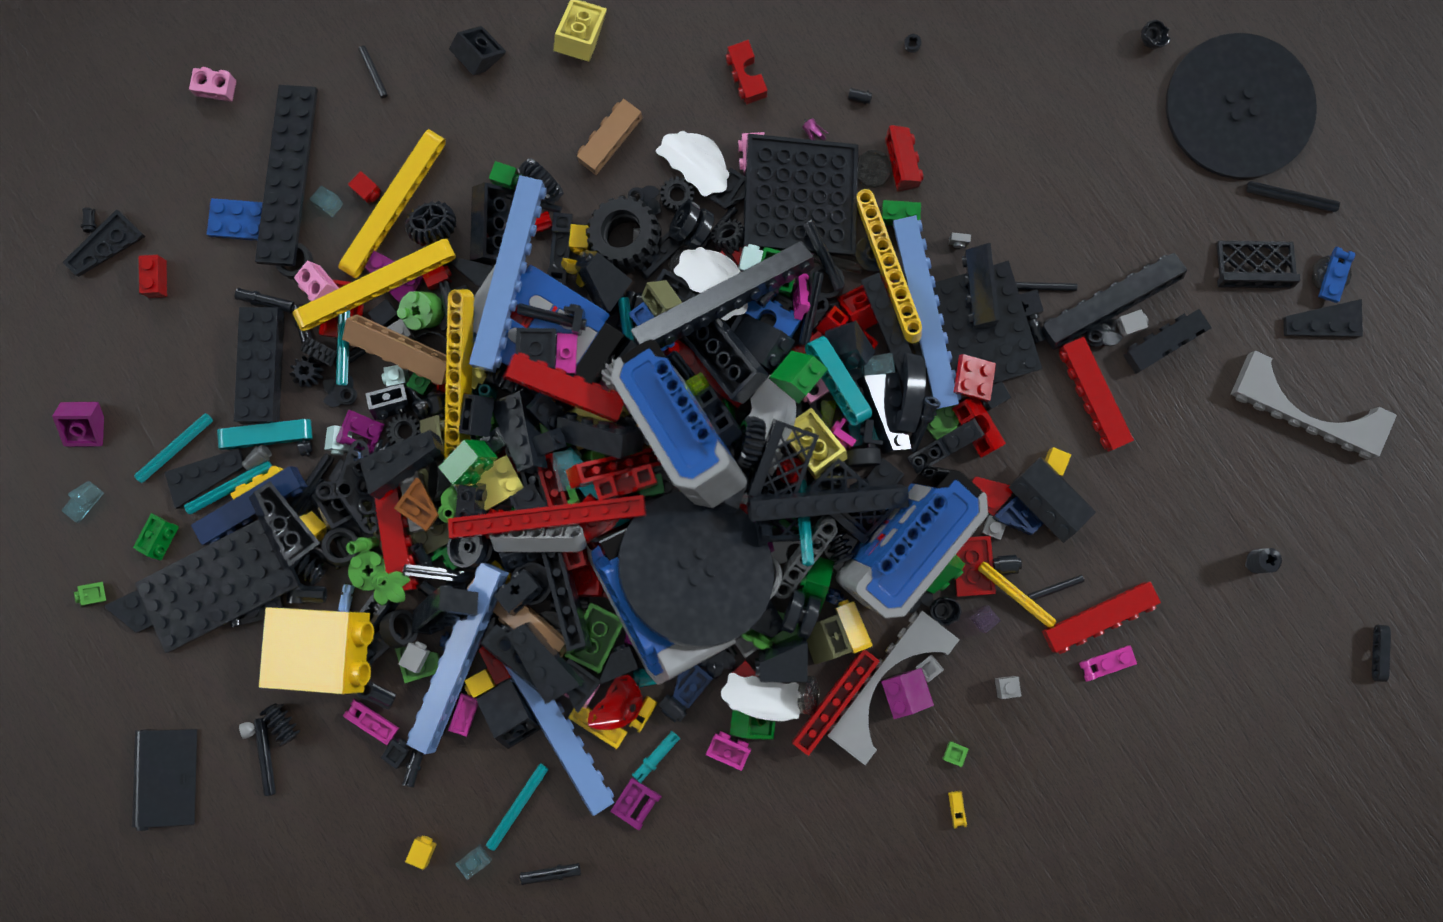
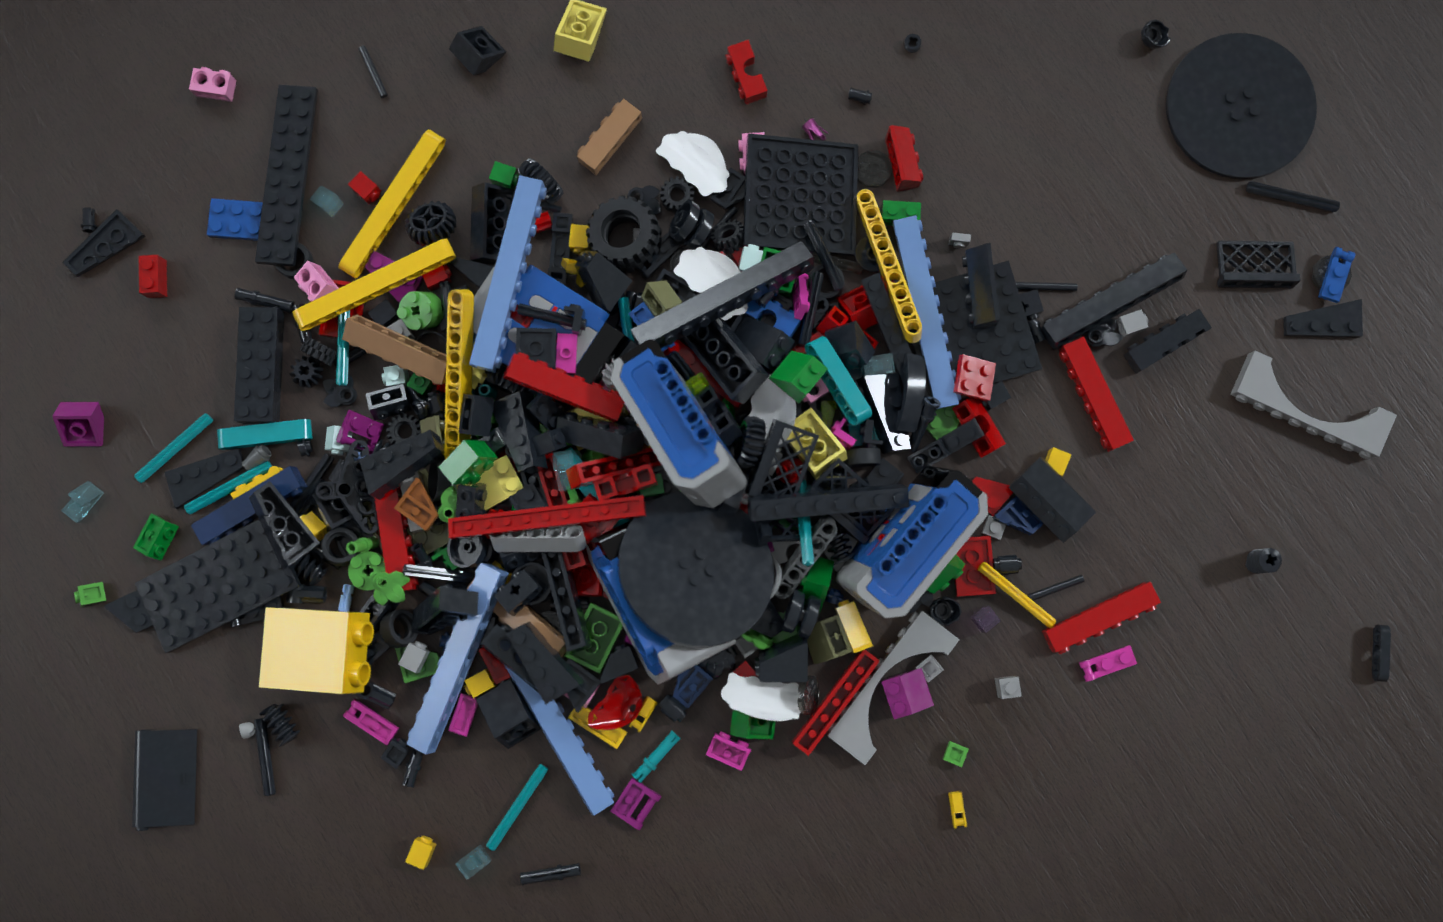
teal cone [633,668,661,687] -> none

